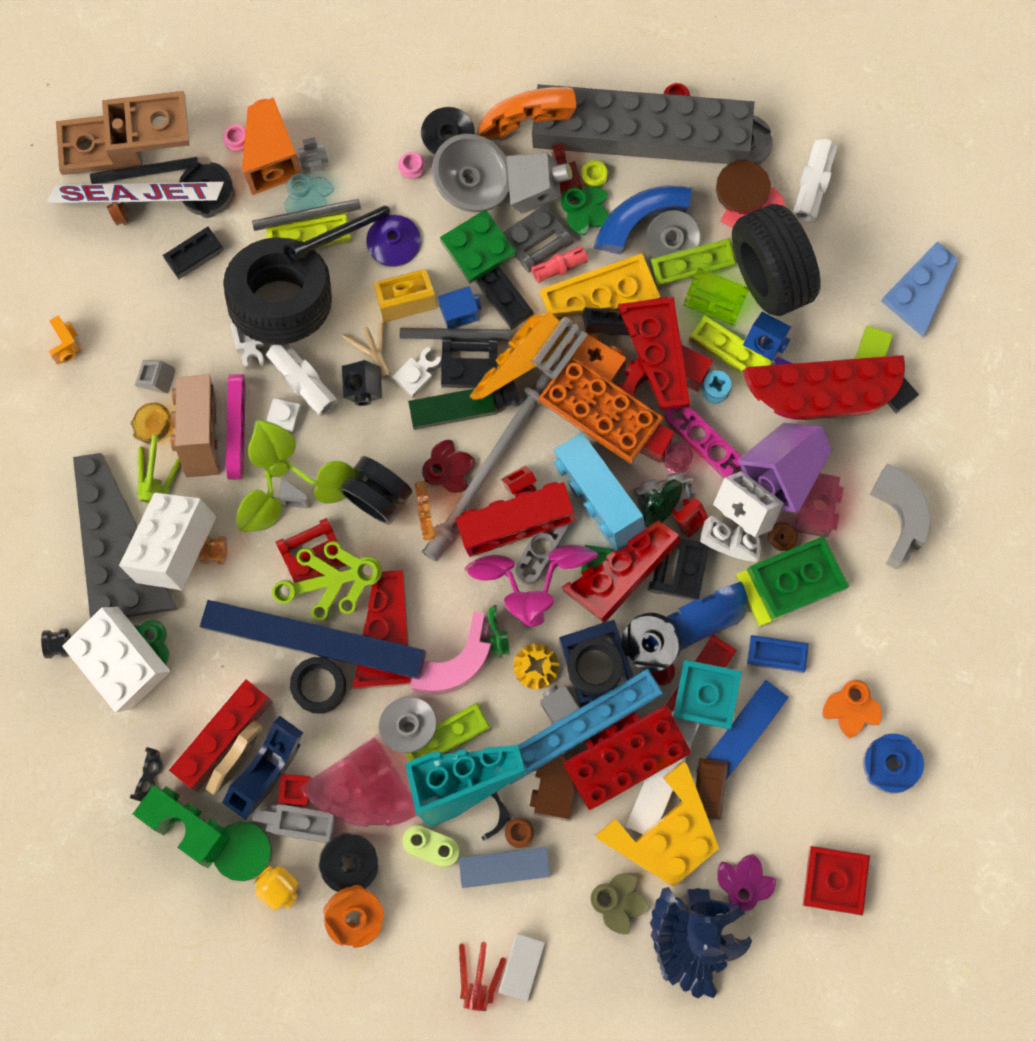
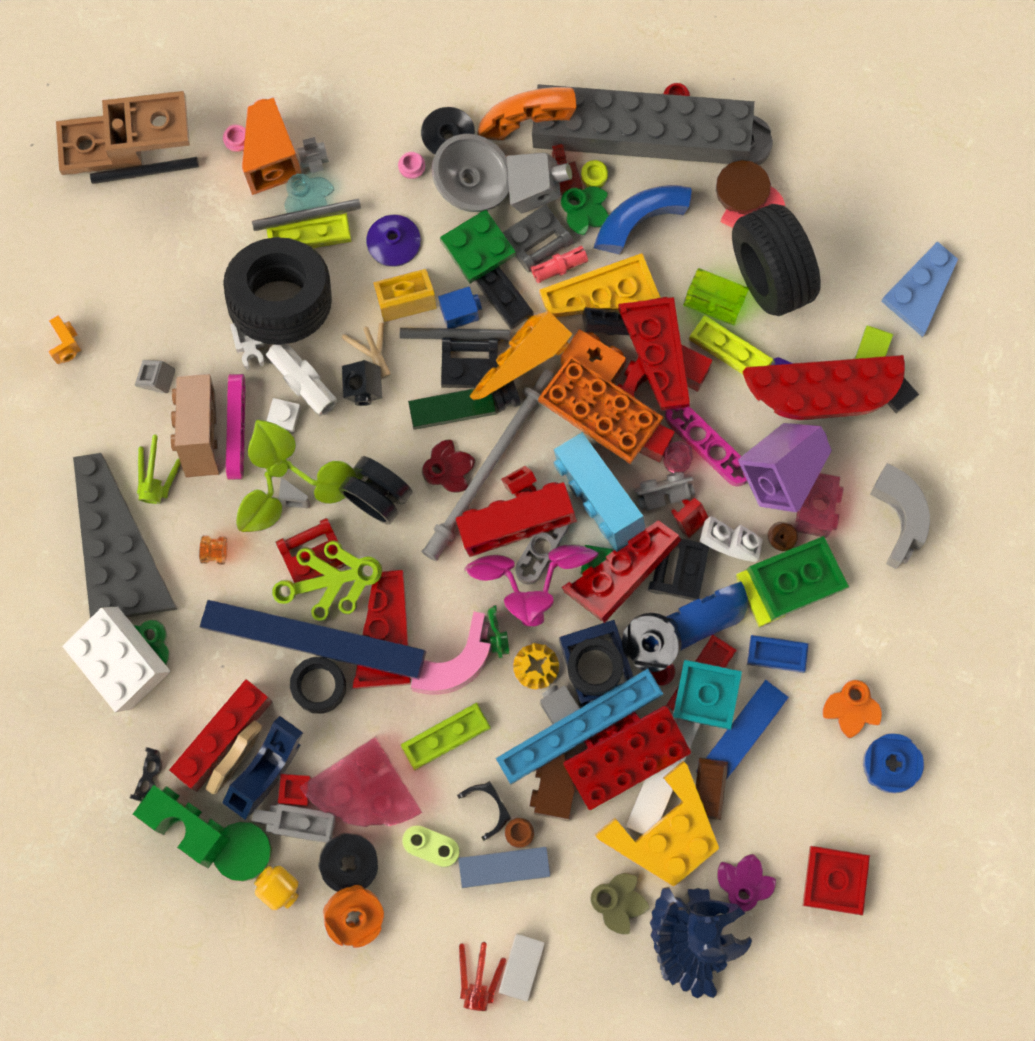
black wheel [41,628,71,659] -> none
sticker [46,182,224,203] -> none
dark orange plate [107,202,131,226] -> none
white brick [119,493,216,590] -> none
clear yellow hair [130,402,173,445] -> none
black plate [162,226,224,280] -> none
black plate [179,162,235,218] -> none
black piece [283,205,390,265] -> none
light grey dish [379,697,437,753] -> none
white plate [392,347,442,398] -> none
teal wedge [405,745,527,827] -> none
clear orange tile [414,480,436,541] -> none
light grey tile [531,317,588,379] -> none
clear green dish [643,479,682,528] -> none
light grey dish [646,210,700,258] -> none
lime tile [650,238,737,286] -> none
medium azure wheel [702,370,731,404] -> none
white brick [713,471,784,537] -> none
blue brick [743,311,791,361] -> none
white piece [793,139,837,223] -> none

